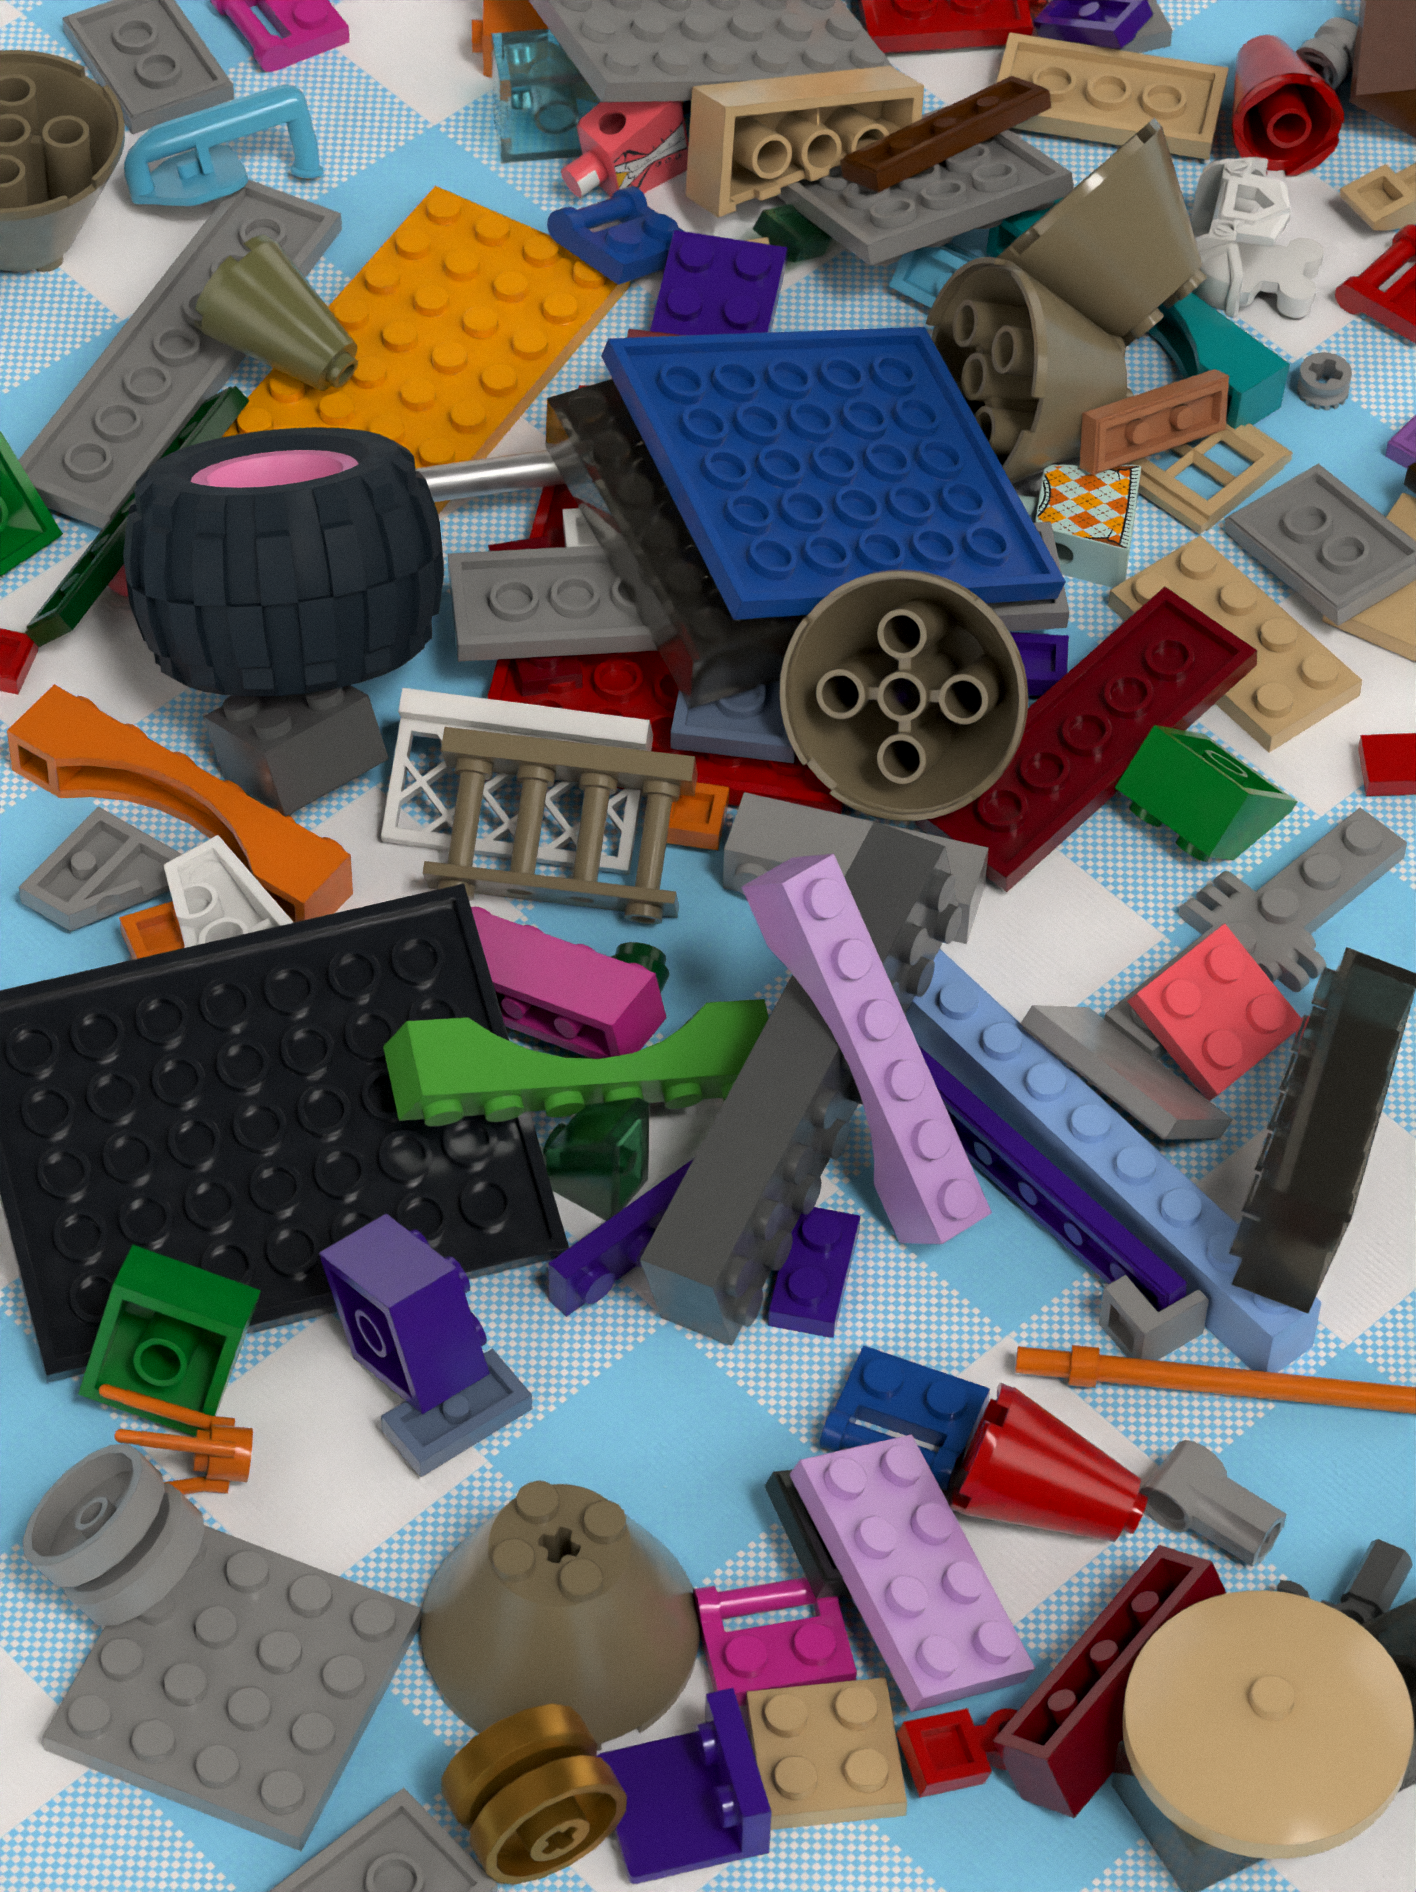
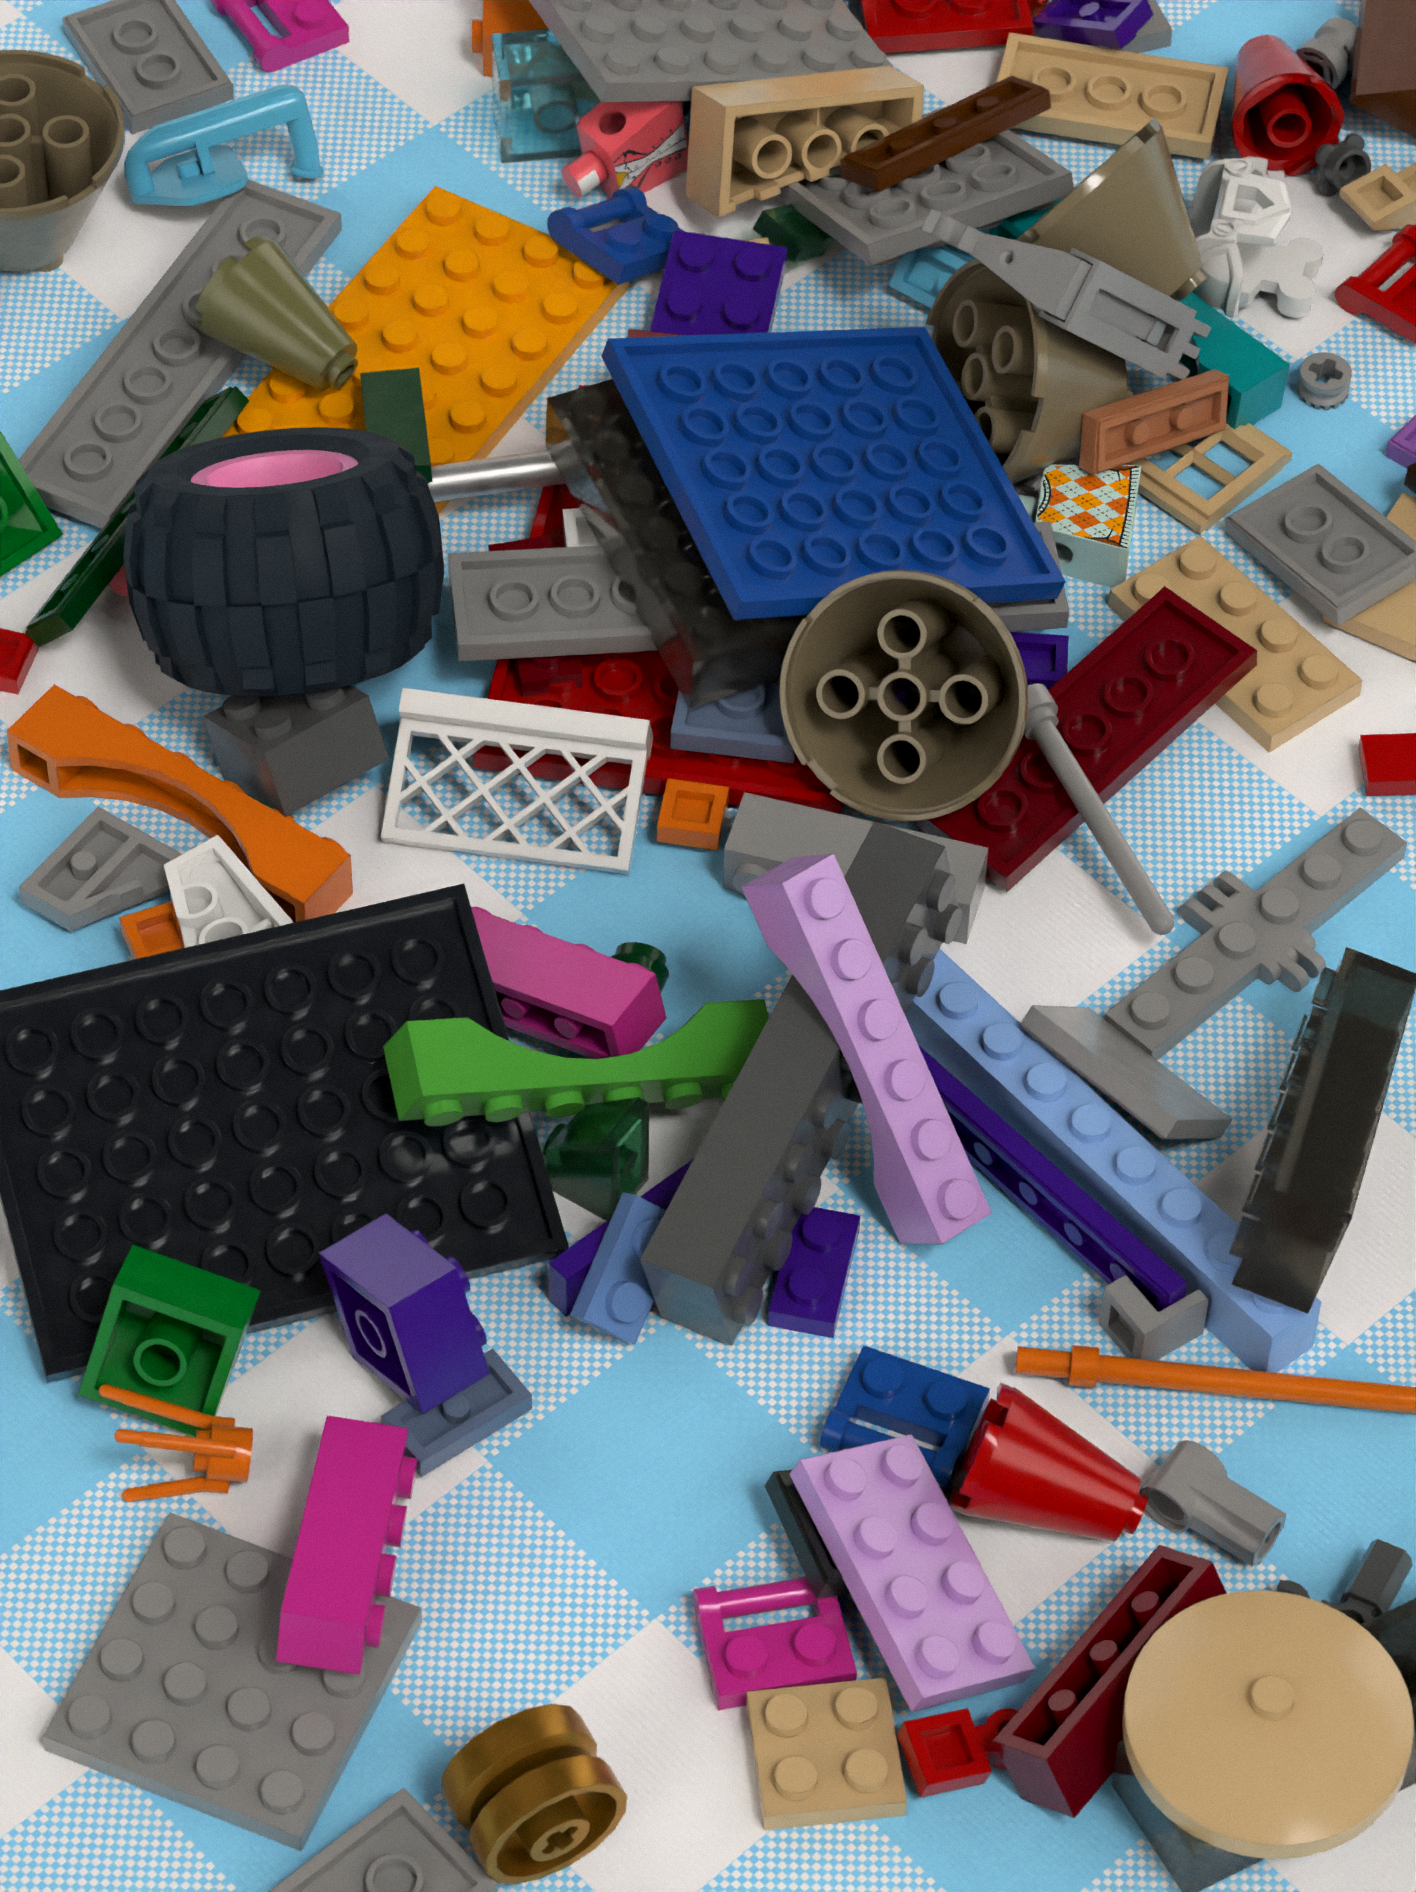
light grey wheel [22,1444,205,1626] -> none
dark tan cone [421,1481,700,1751] -> none
dark tan fence [423,727,698,924] -> none
dark purple bracket [597,1688,772,1884] -> none
green slope [1115,725,1298,862] -> none
coral plate [1127,923,1306,1101] -> none
none -> dark pink brick [276,1415,418,1675]
none -> dark green tile [360,367,433,484]
none -> medium blue plate [570,1192,666,1345]
none -> light grey hinge [921,208,1212,380]
none -> light grey piece [1023,683,1175,935]
none -> dark grey plate [1315,133,1371,197]

